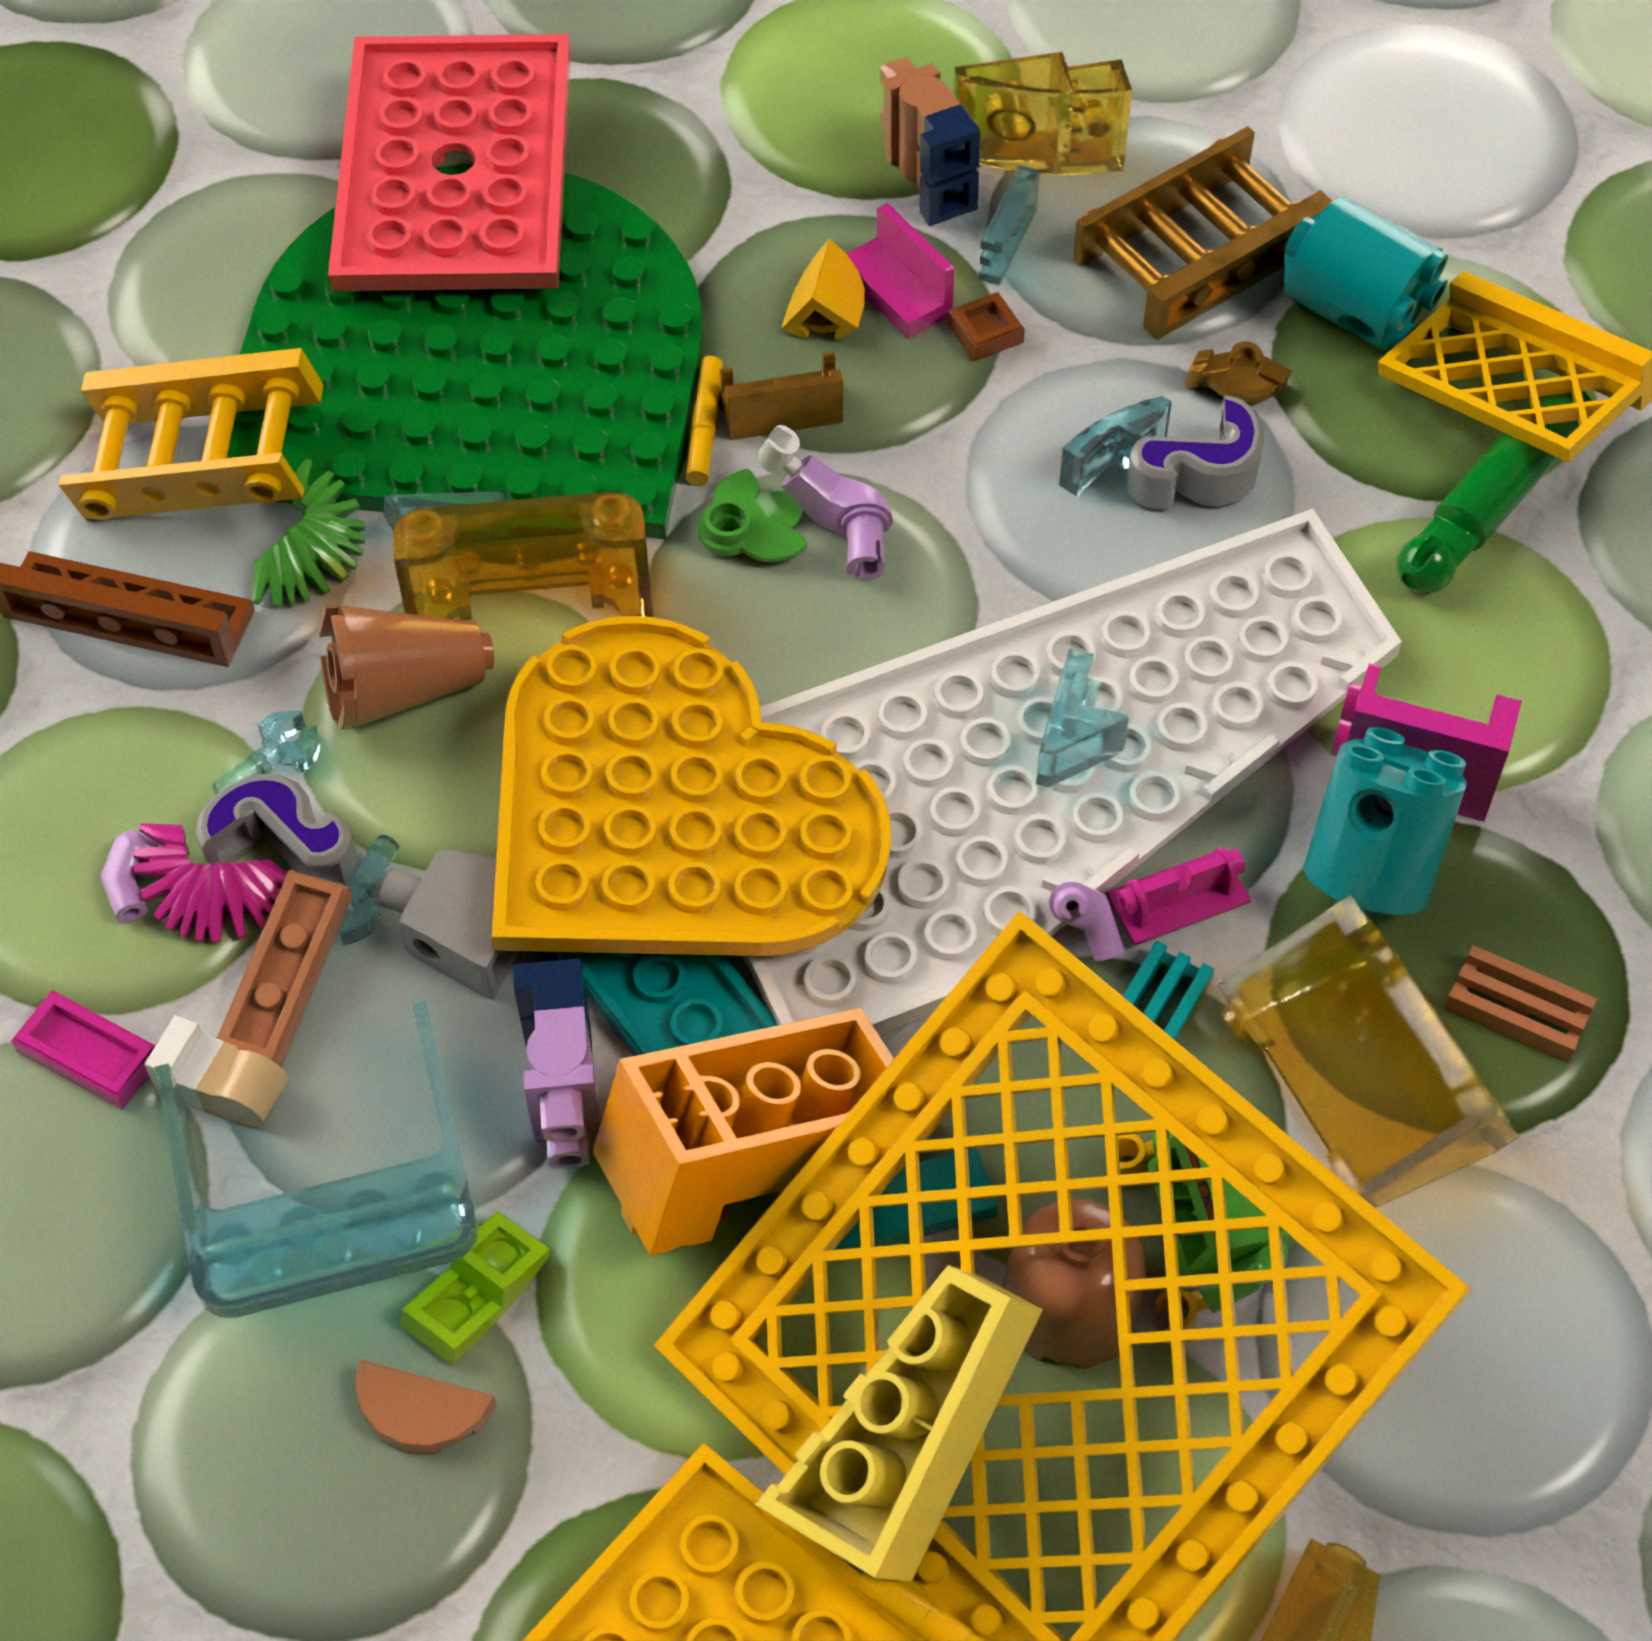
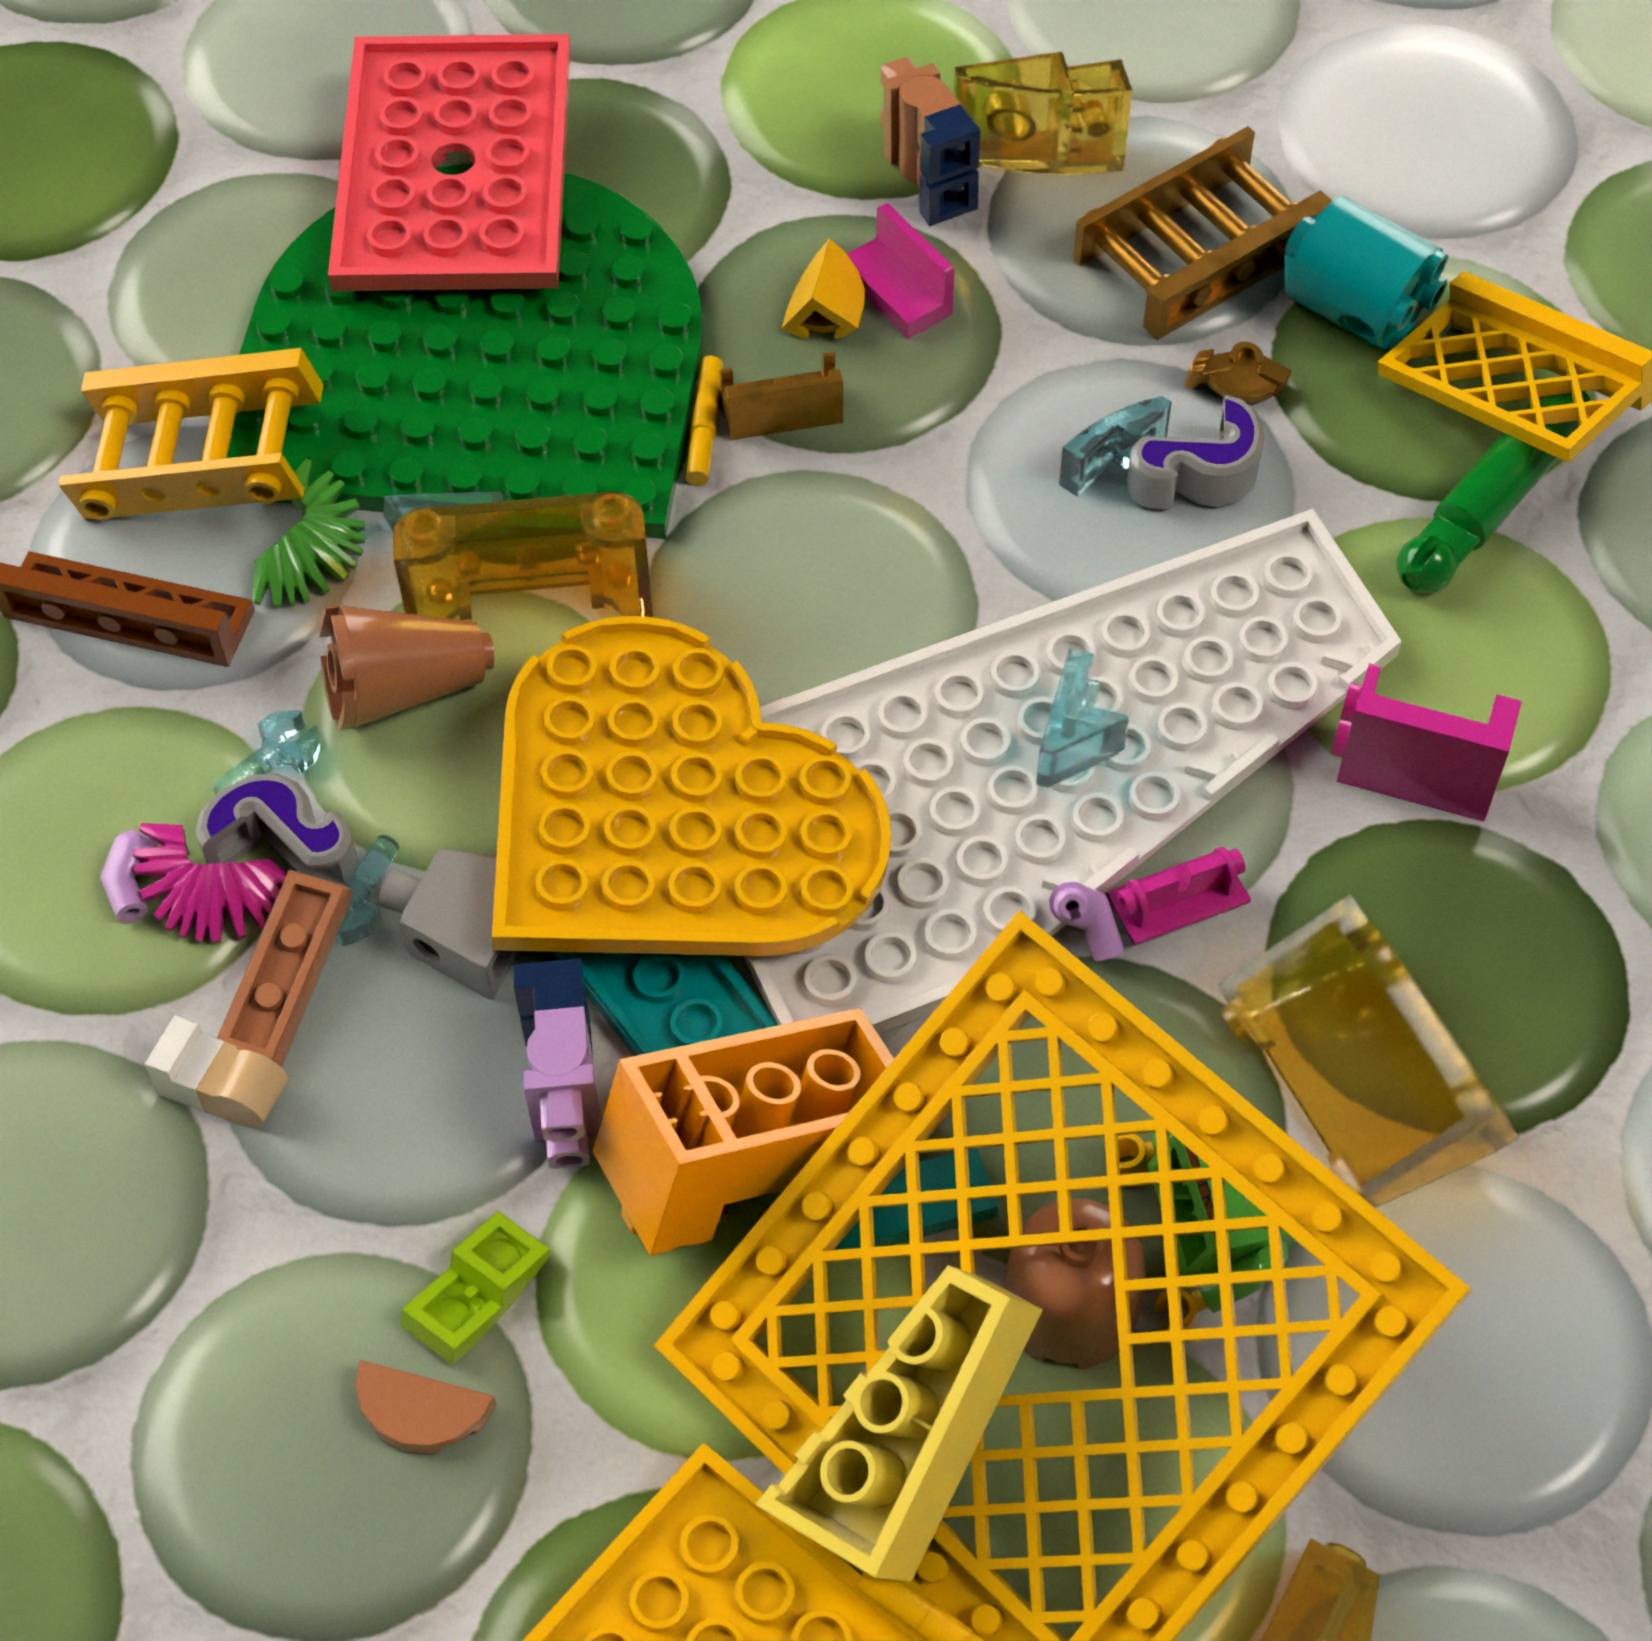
dark pink tile [11,990,155,1110] -> none
clear light blue windscreen [155,1001,478,1318] -> none
bright green plate [698,469,807,562] -> none
lavender arm [758,425,893,580] -> none
dark orange tile [948,292,1025,362] -> none
clear light blue tile [979,165,1040,286] -> none
teal tile [1123,940,1215,1041] -> none
teal cylinder [1303,727,1467,919] -> none
nougat tile [1444,945,1597,1063] -> none

